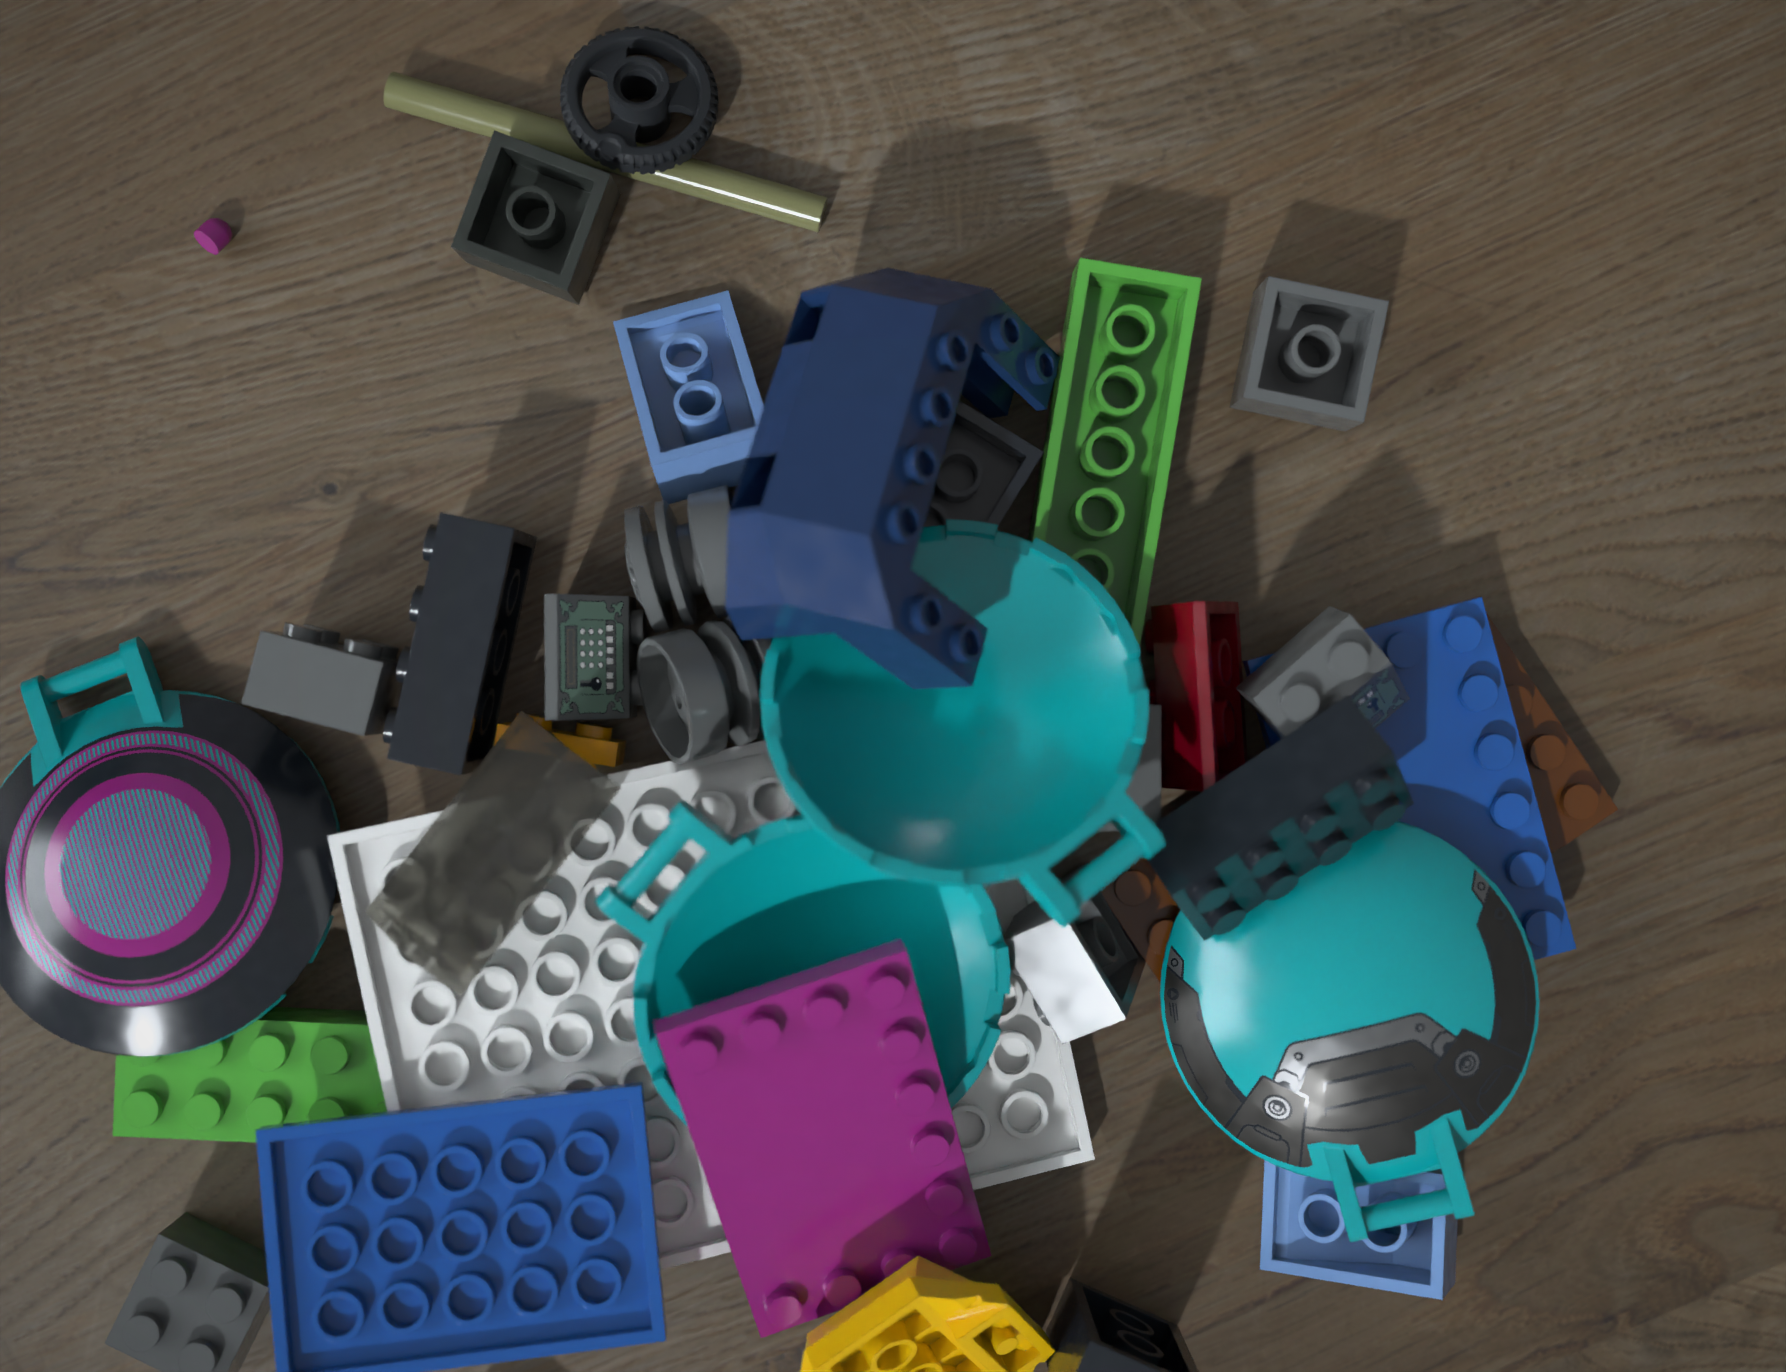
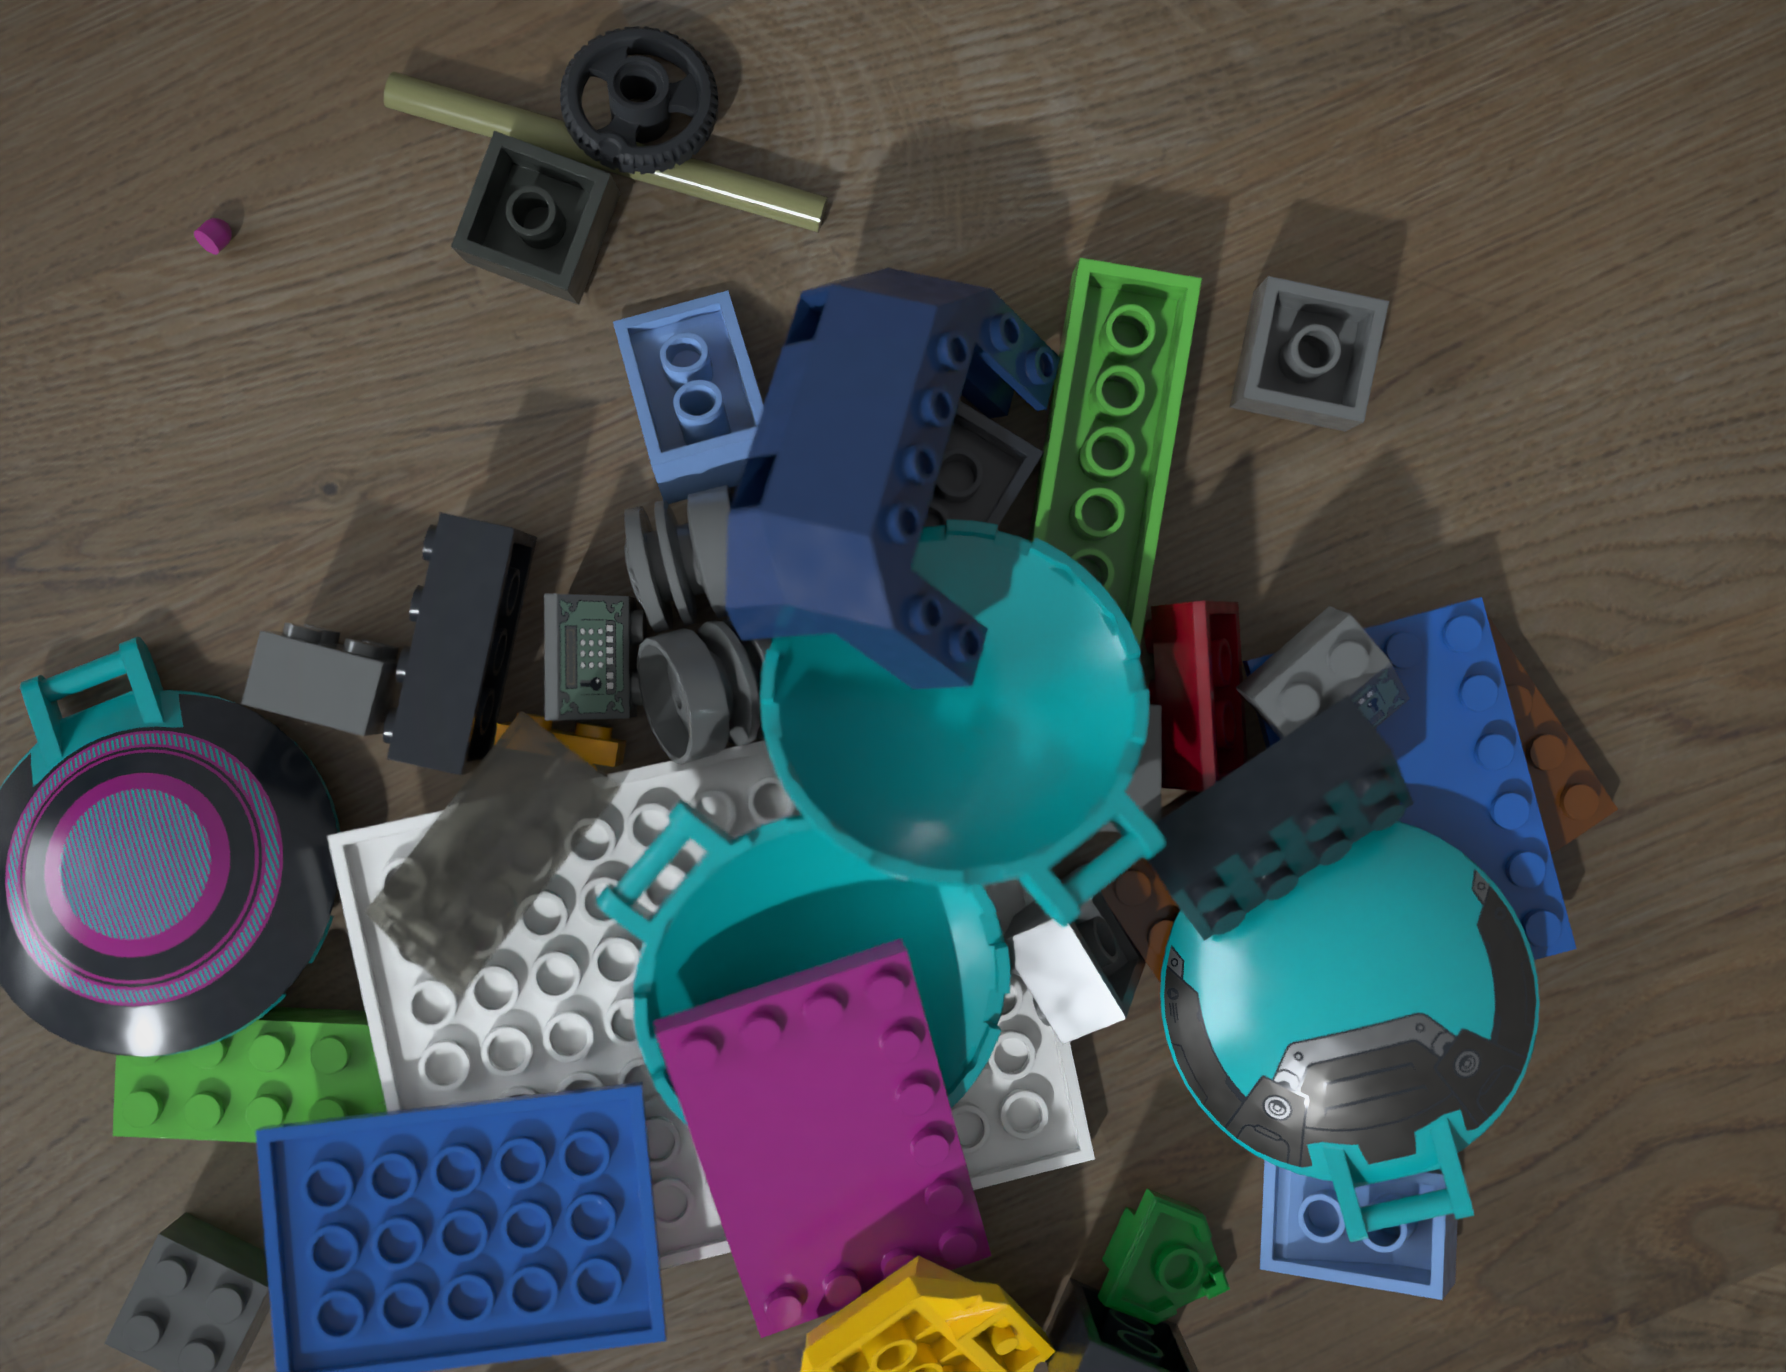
none -> green plate [1097,1188,1230,1325]

